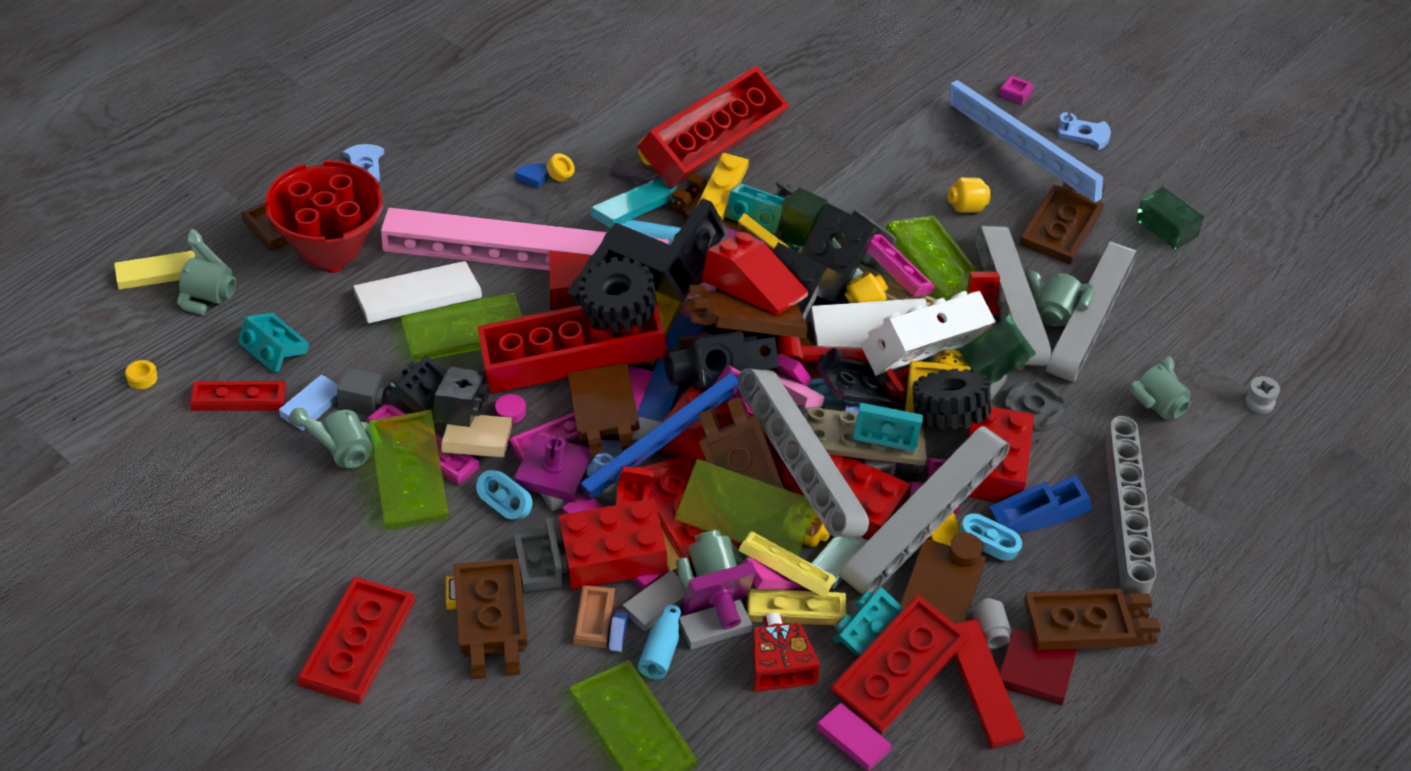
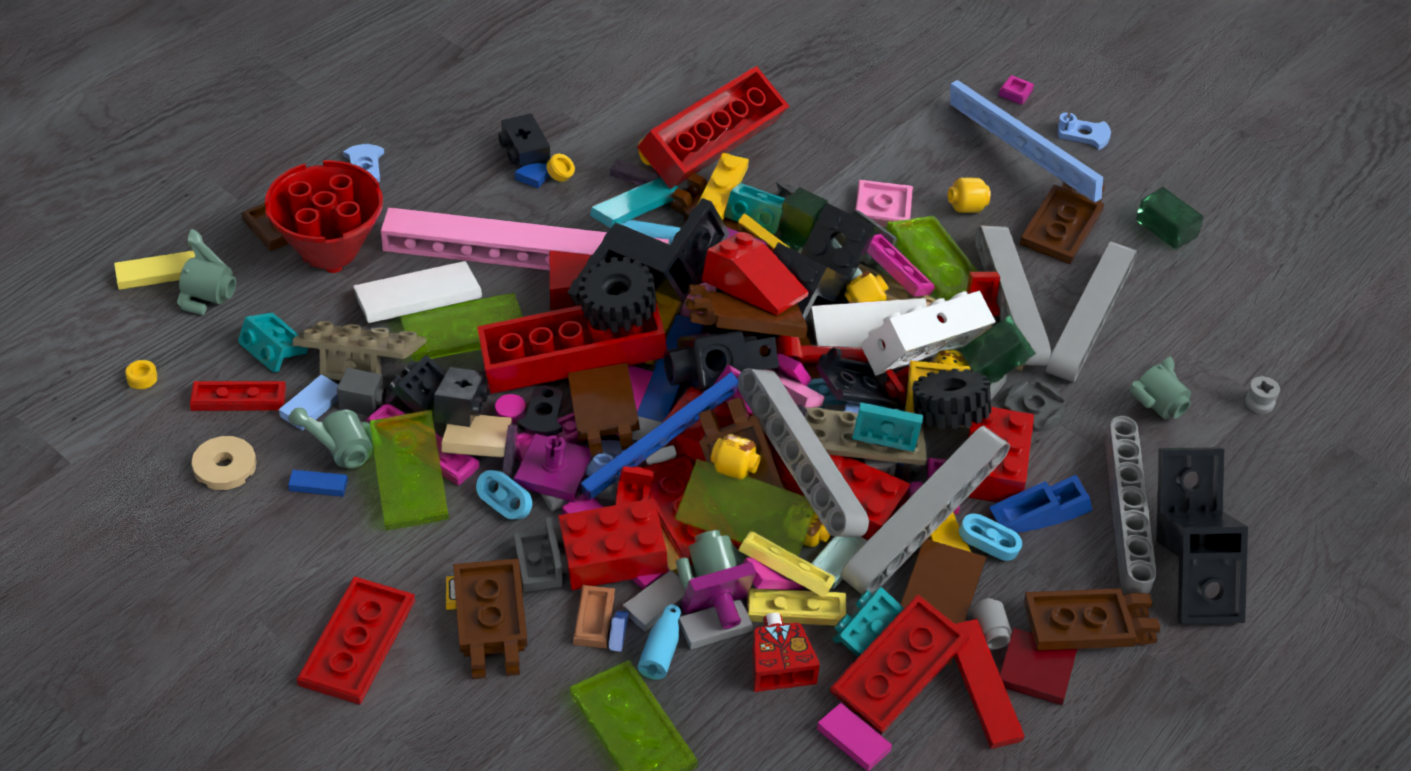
reddish brown tile [949,533,983,566] -> none
sand green piece [1025,270,1095,327] -> none
none -> tan tile [191,436,257,490]
none -> blue piece [288,470,348,497]
none -> dark tan bracket [292,321,426,380]
none -> black brick [498,113,550,170]
none -> clear purple piece [502,425,519,480]
none -> black piece [517,386,564,437]
none -> light grey tile [640,445,677,467]
none -> yellow head [711,434,760,480]
none -> bright pink tile [855,180,913,230]
none -> black bracket [1156,447,1248,624]

